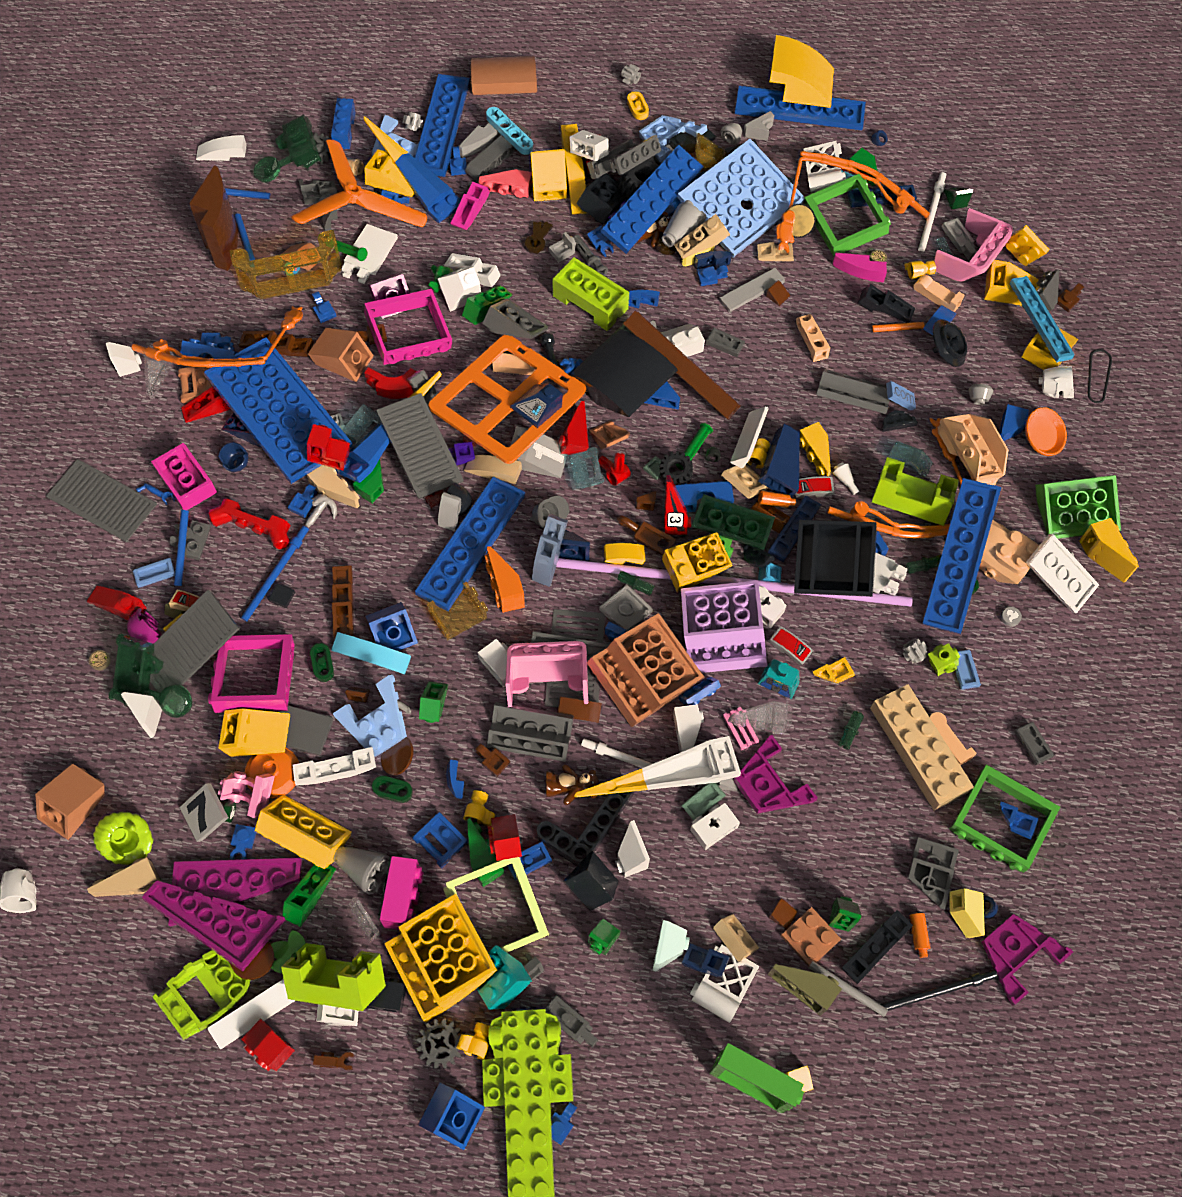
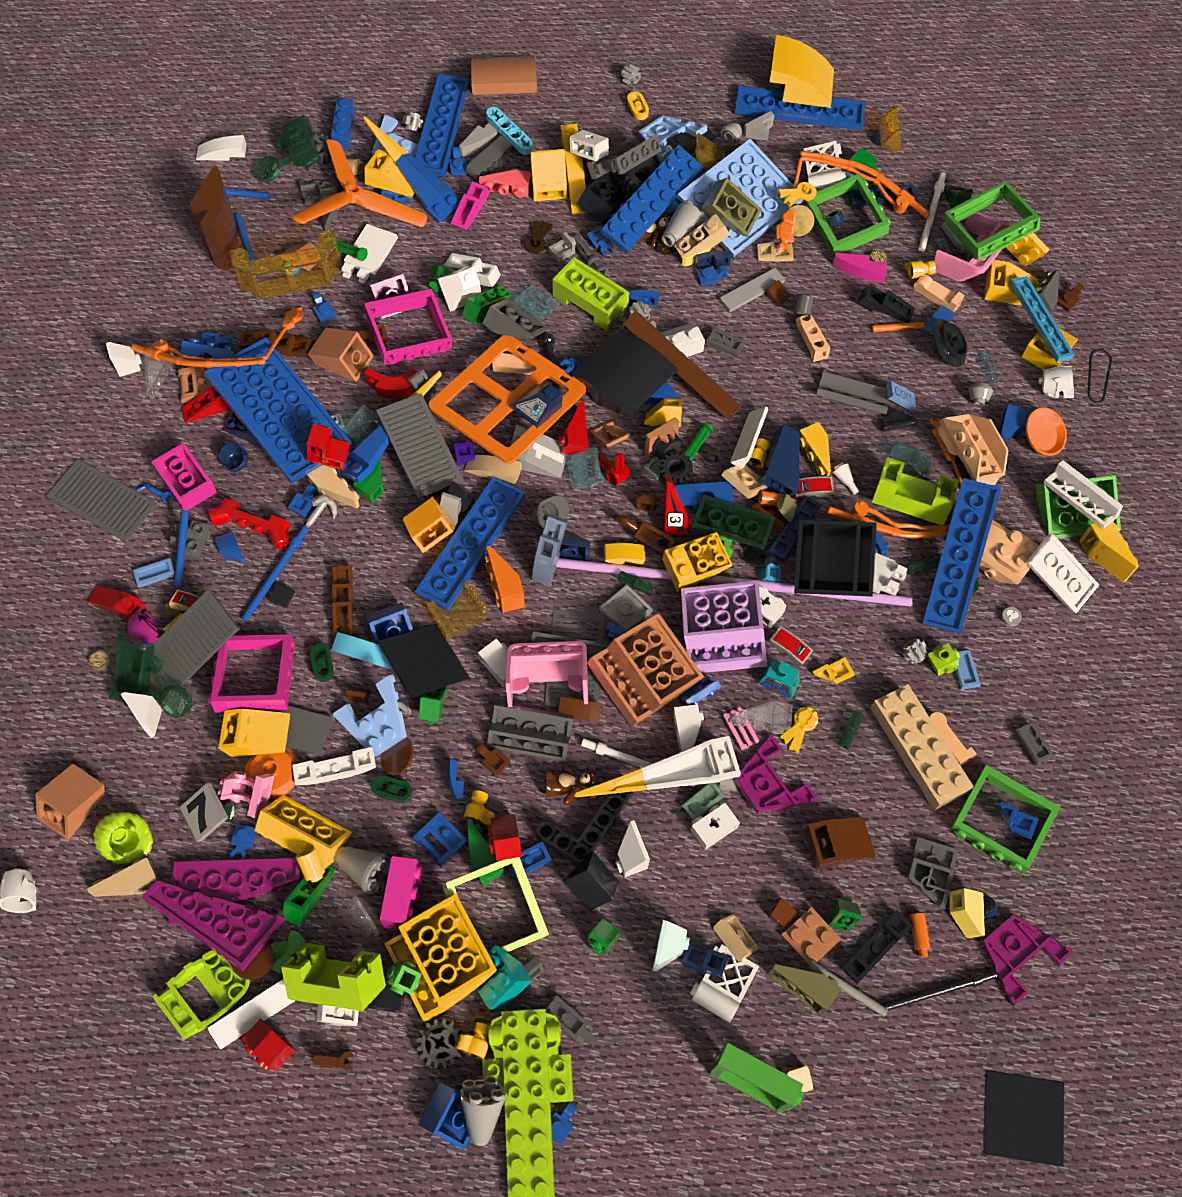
none -> blue slope [215,531,245,563]
none -> yellow brick [296,848,325,882]
none -> black piece [378,624,470,698]
none -> bright green brick [387,961,422,995]
none -> light orange slope [403,496,456,553]
none -> light grey cone [460,1076,506,1146]
none -> clear light blue plate [513,284,560,321]
none -> light grey gear [629,301,651,320]
none -> piece [644,417,683,459]
none -> yellow slope [645,398,683,427]
none -> olive slope [701,177,762,237]
none -> olive slope [776,494,797,522]
none -> yellow piece [778,182,817,207]
none -> yellow piece [780,707,818,753]
none -> dark grey piece [793,295,814,315]
none -> reddish brown slope [804,817,876,870]
none -> dark blue piece [826,210,844,227]
none -> clear yellow slope [878,105,901,152]
none -> bright green window [945,181,1040,261]
none -> clear light blue axle [980,351,1000,383]
none -> black piece [984,1071,1064,1167]
none -> white fence [1044,461,1123,529]

